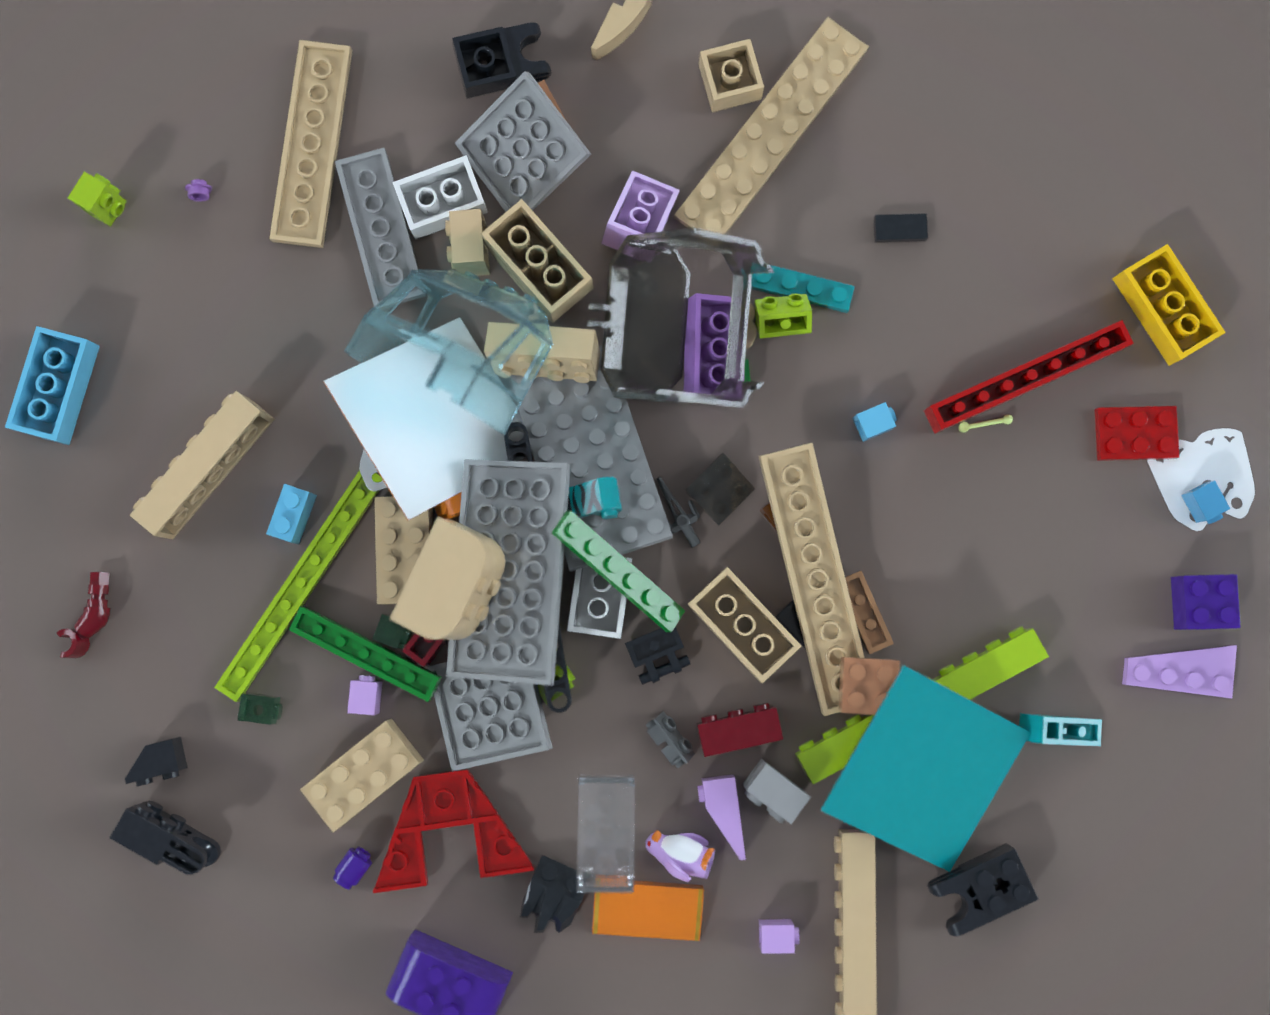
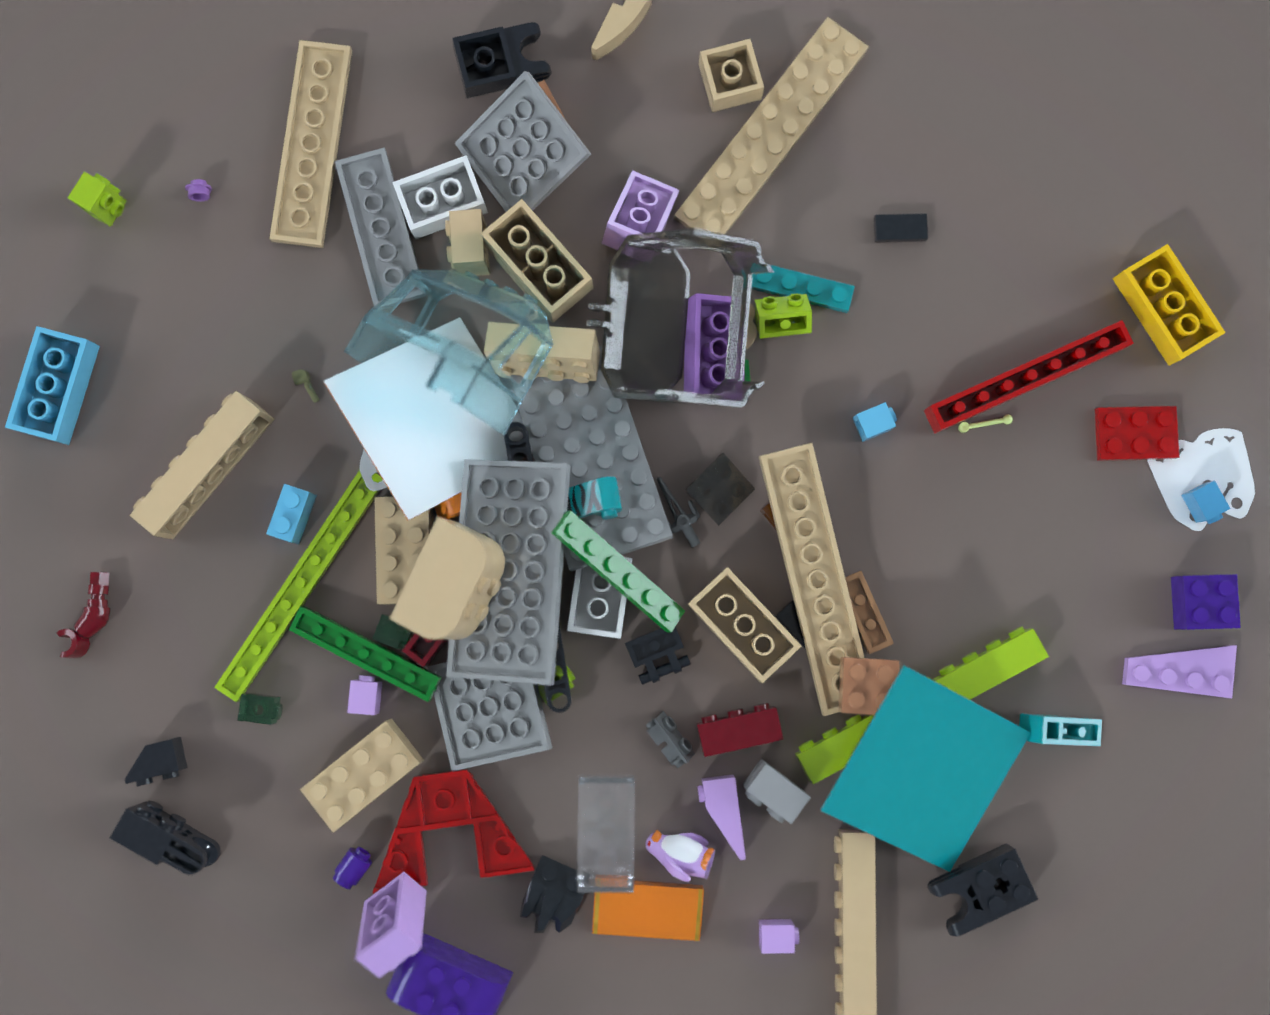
none -> olive hand [292,369,320,403]
none -> lavender brick [355,872,426,978]

